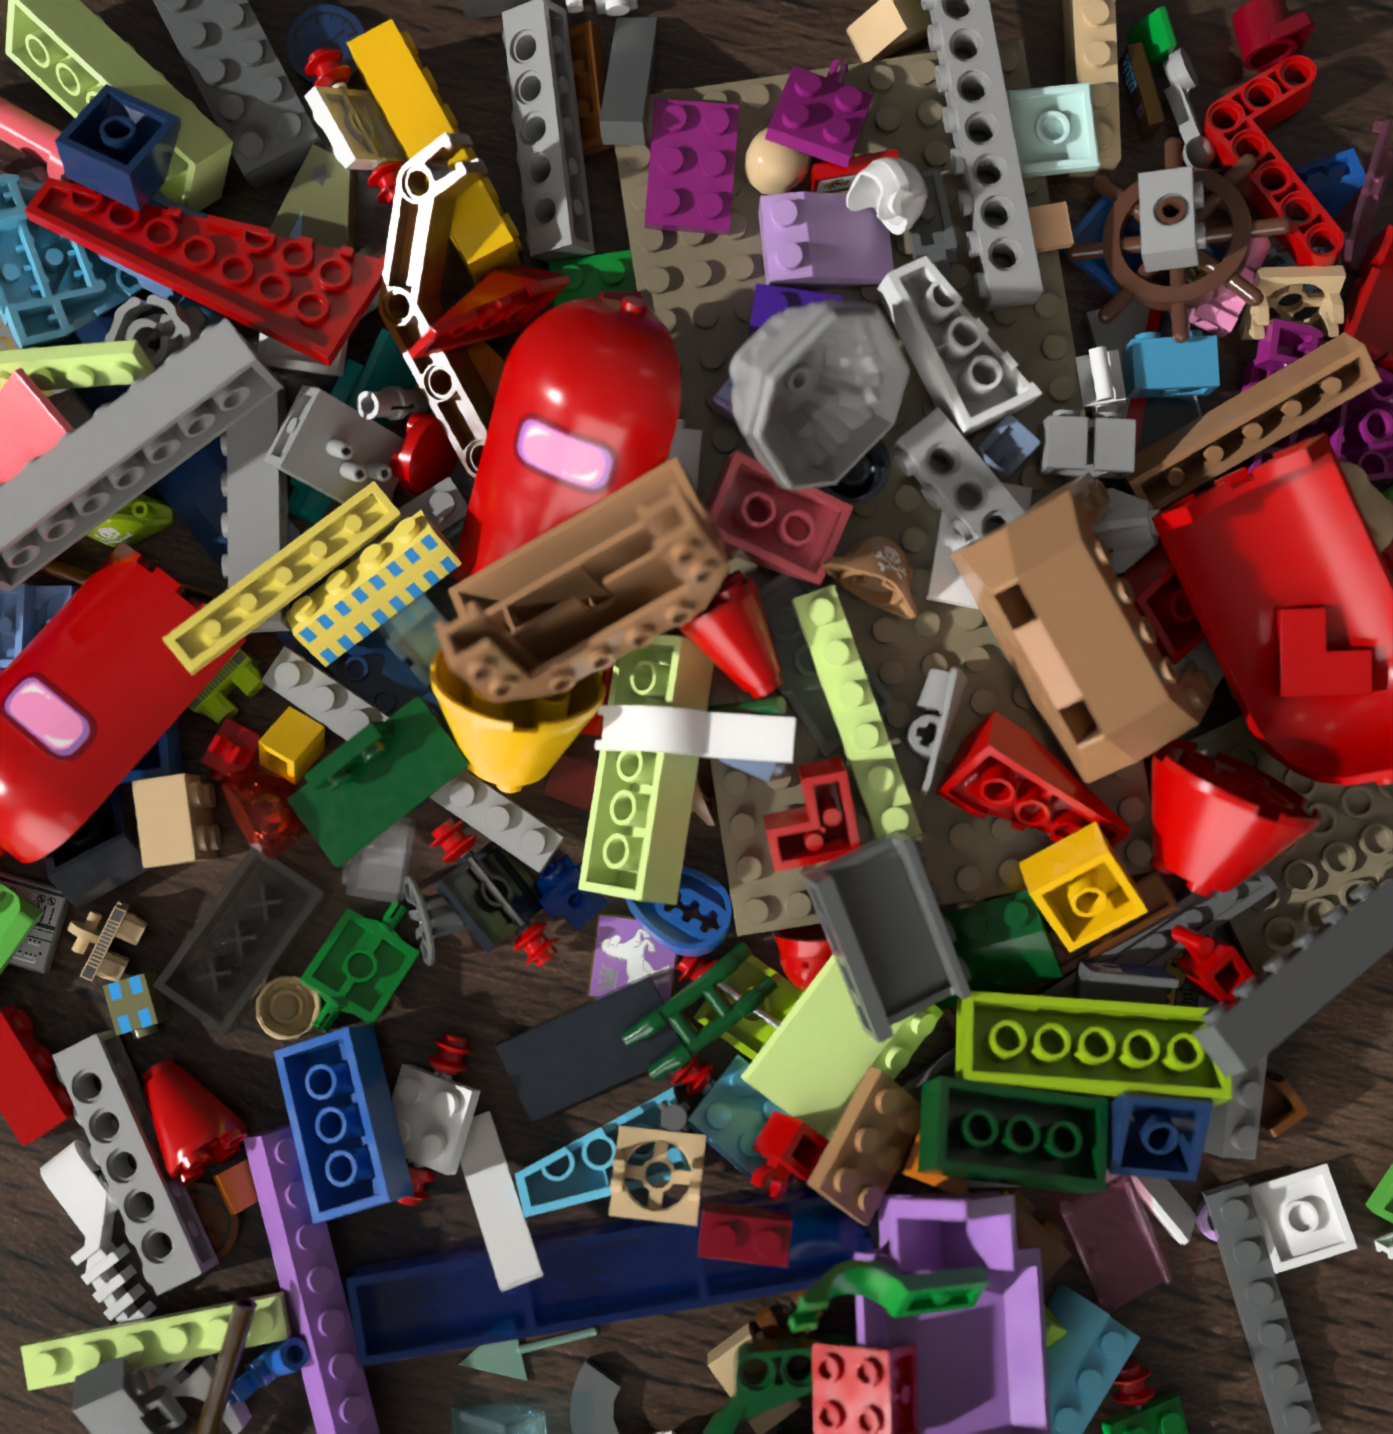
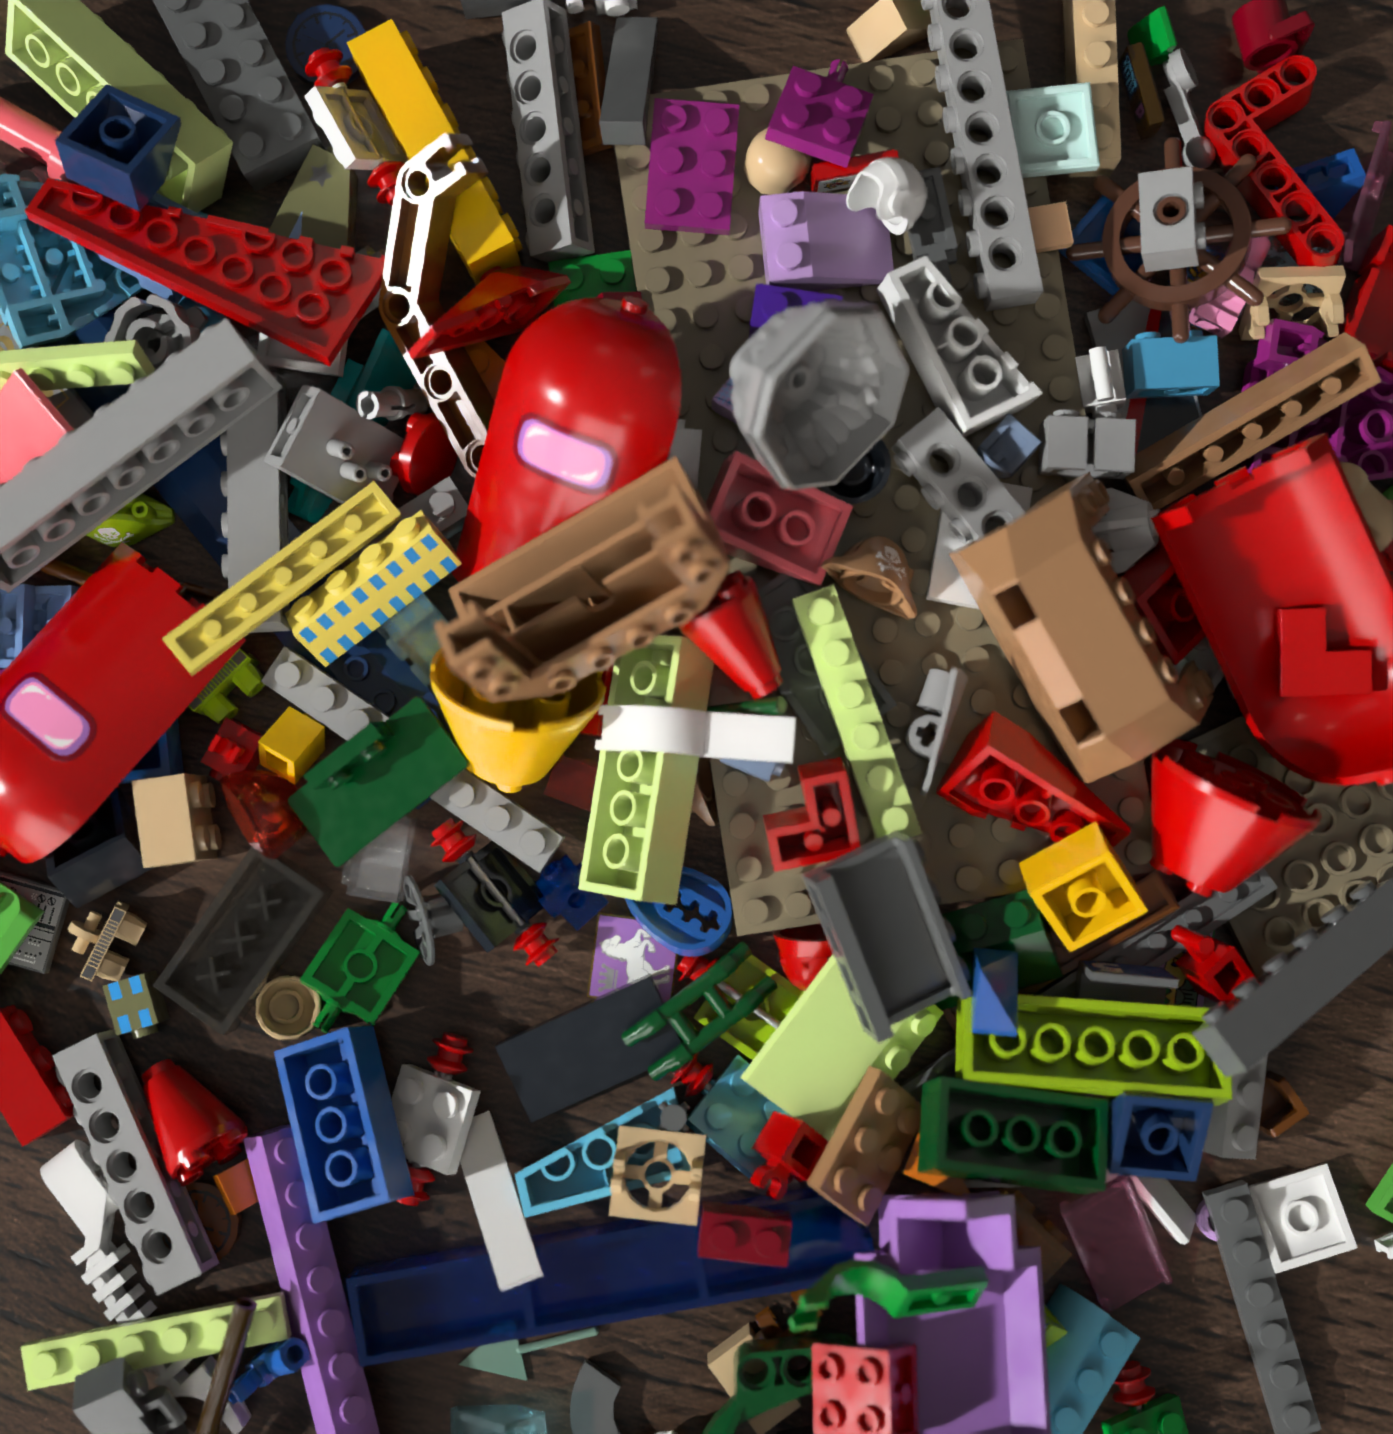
none -> blue slope [971,948,1018,1037]

